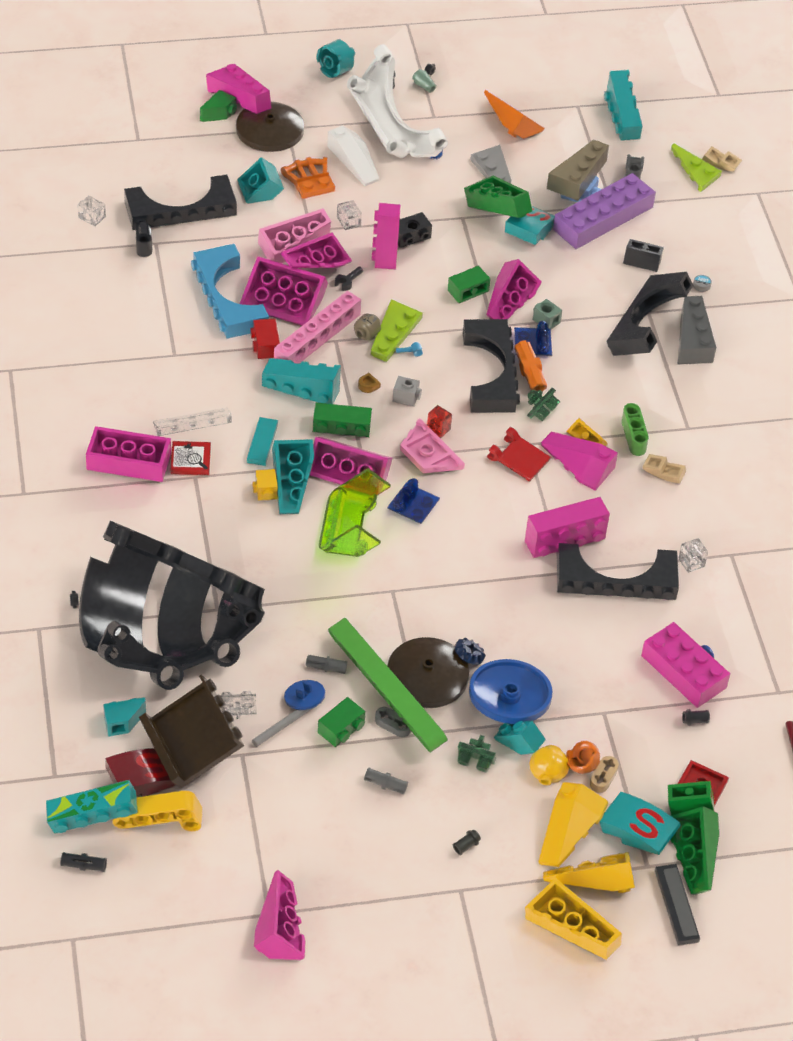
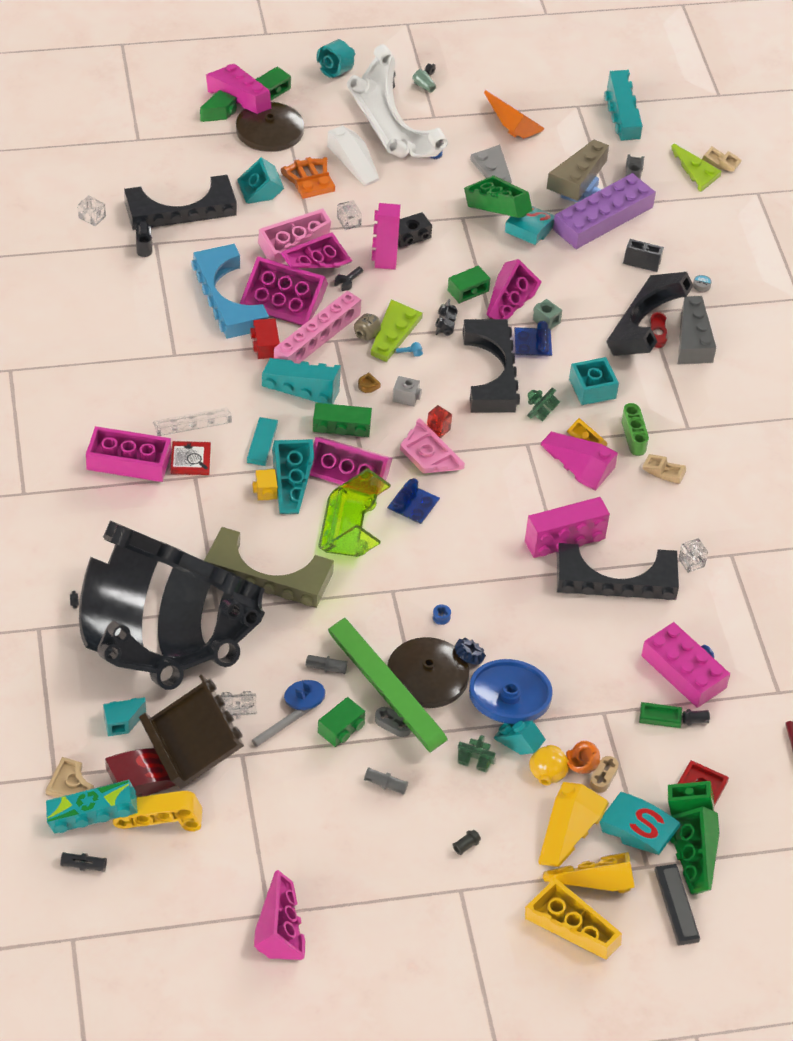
red flag [487,427,551,482] -> none
orange piece [514,340,547,394] -> none
none -> tan tile [46,757,94,798]
none -> olive arch [204,527,334,608]
none -> green brick [255,66,291,101]
none -> blue bush [433,604,451,625]
none -> black hinge [435,299,458,336]
none -> teal brick [569,357,619,405]
none -> green tile [639,702,682,728]
none -> red piece [650,312,667,348]

